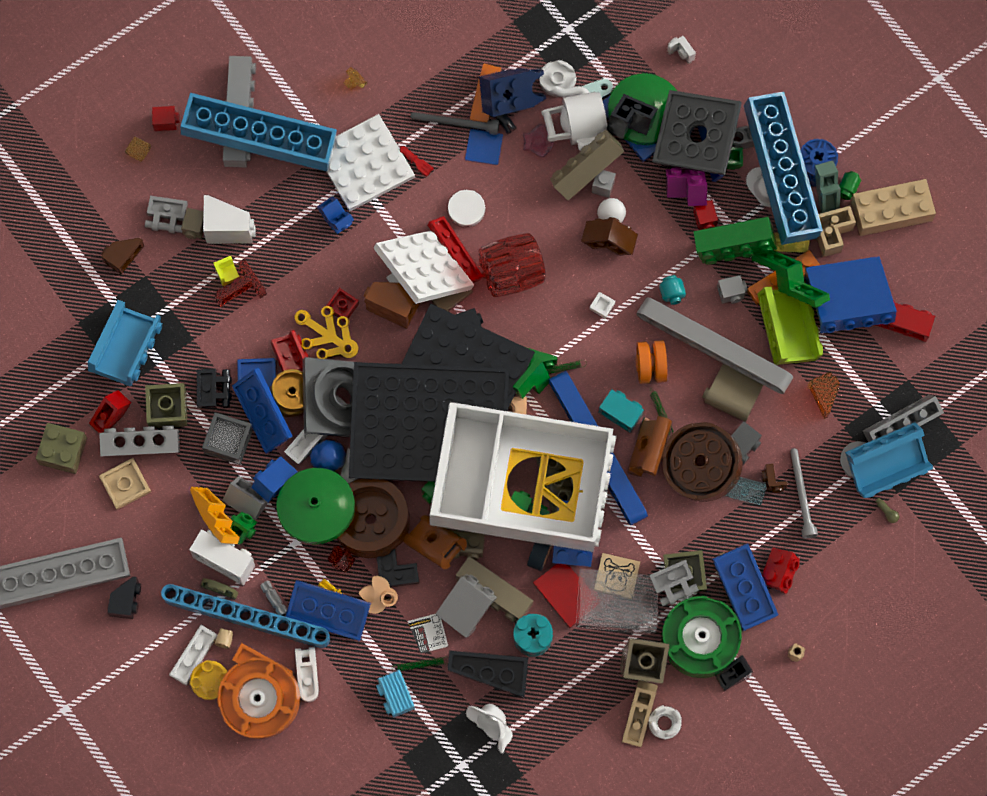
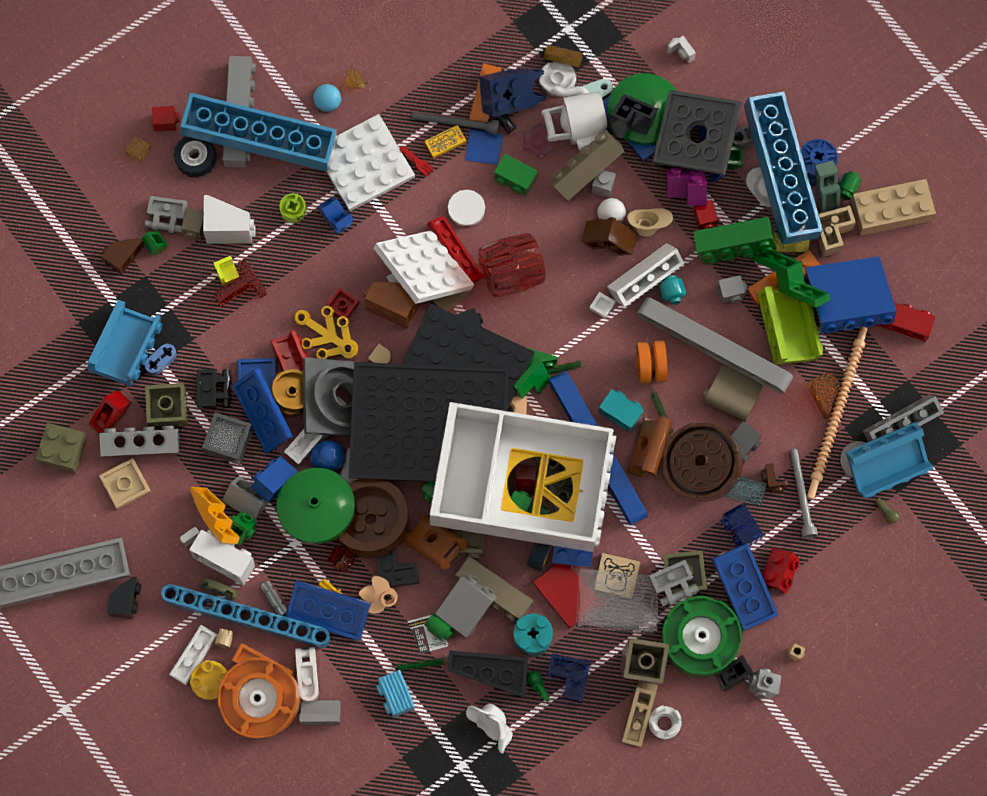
none -> green brick [141,231,168,255]
none -> medium blue beam [145,344,177,376]
none -> black wheel [174,137,217,178]
none -> white tile [180,527,200,548]
none -> lime wheel [279,193,307,223]
none -> light grey panel [300,700,341,725]
none -> medium azure hair [313,84,341,112]
none -> tan tile [368,344,391,363]
none -> green brick [424,613,454,642]
none -> yellow tile [425,125,466,159]
none -> green brick [494,154,538,196]
none -> dark red brick [515,465,538,495]
none -> green bar [526,671,550,702]
none -> pearl gold tile [543,45,583,67]
none -> clear blue brick [547,653,591,703]
none -> white brick [607,243,685,307]
none -> tan piece [627,208,673,237]
none -> clear blue brick [721,503,764,547]
none -> light grey brick [748,668,781,698]
none -> light nougat hose [807,327,868,500]

